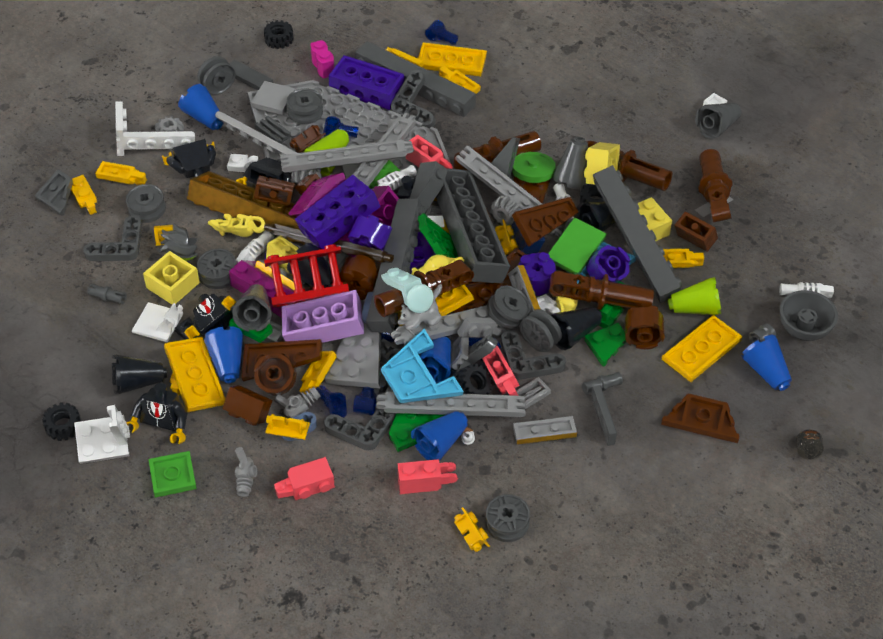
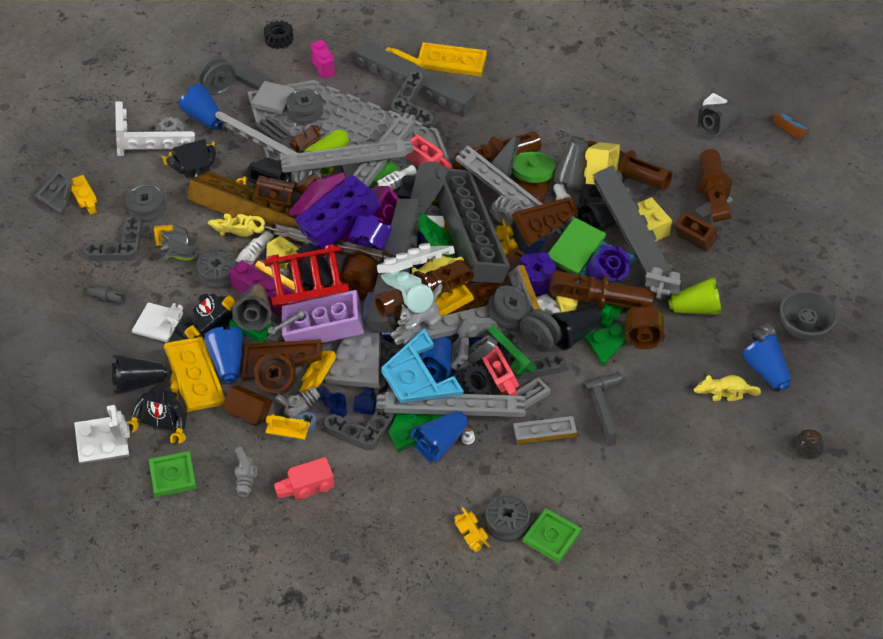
black tyre [42,402,81,441] -> none
yellow hinge [95,161,147,185] -> none
light yellow brick [143,251,200,304] -> none
white plate [227,154,258,172] -> none
clear blue pin [323,116,359,138] -> none
dark purple brick [328,55,404,110] -> none
coral hinge [398,459,458,494] -> none
clear blue pin [425,20,458,45] -> none
yellow hinge [439,66,481,94] -> none
reddish brown wing [661,393,740,443] -> none
yellow tile [662,315,743,382] -> none
yellow hinge [663,249,704,268] -> none
white hinge [779,282,834,298] -> none
none -> light grey hinge [268,310,305,335]
none -> white wing [377,243,455,273]
none -> green hinge [488,325,537,376]
none -> bright green plate [523,508,582,563]
none -> light grey hips [645,267,681,299]
none -> light yellow animal [693,375,761,401]
none -> dark orange slope [772,113,810,140]

